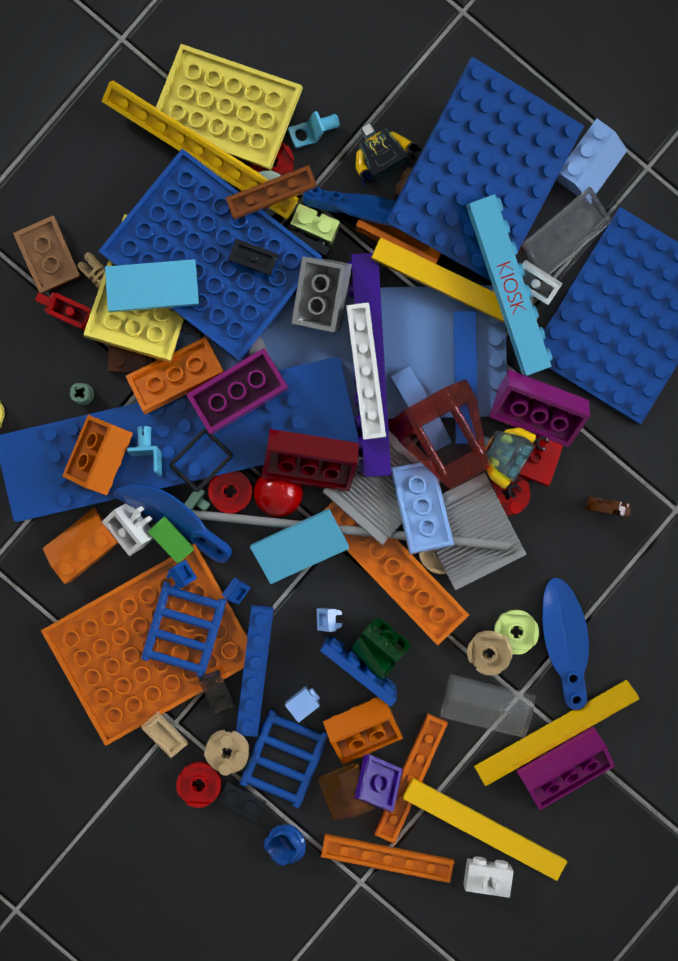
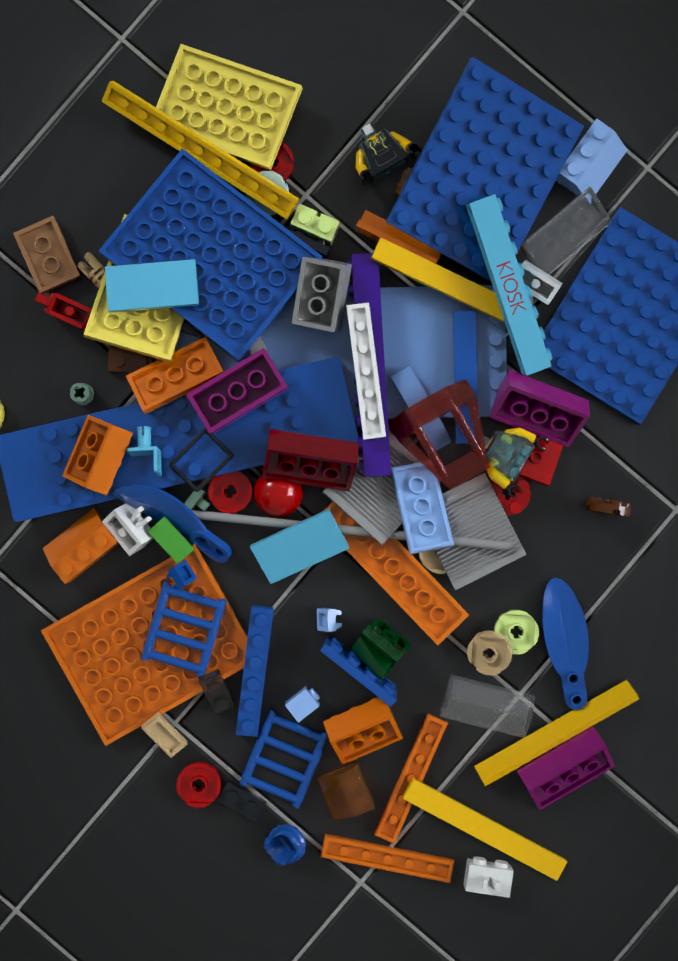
tan plate [204,730,249,776] -> none
blue tile [222,578,251,605] -> none
dark orange tile [226,165,318,220] -> none
black plate [228,239,279,277] -> none
medium azure bracket [287,111,340,149] -> none
blue plant [303,187,396,228] -> none
dark purple tile [354,754,403,812] -> none

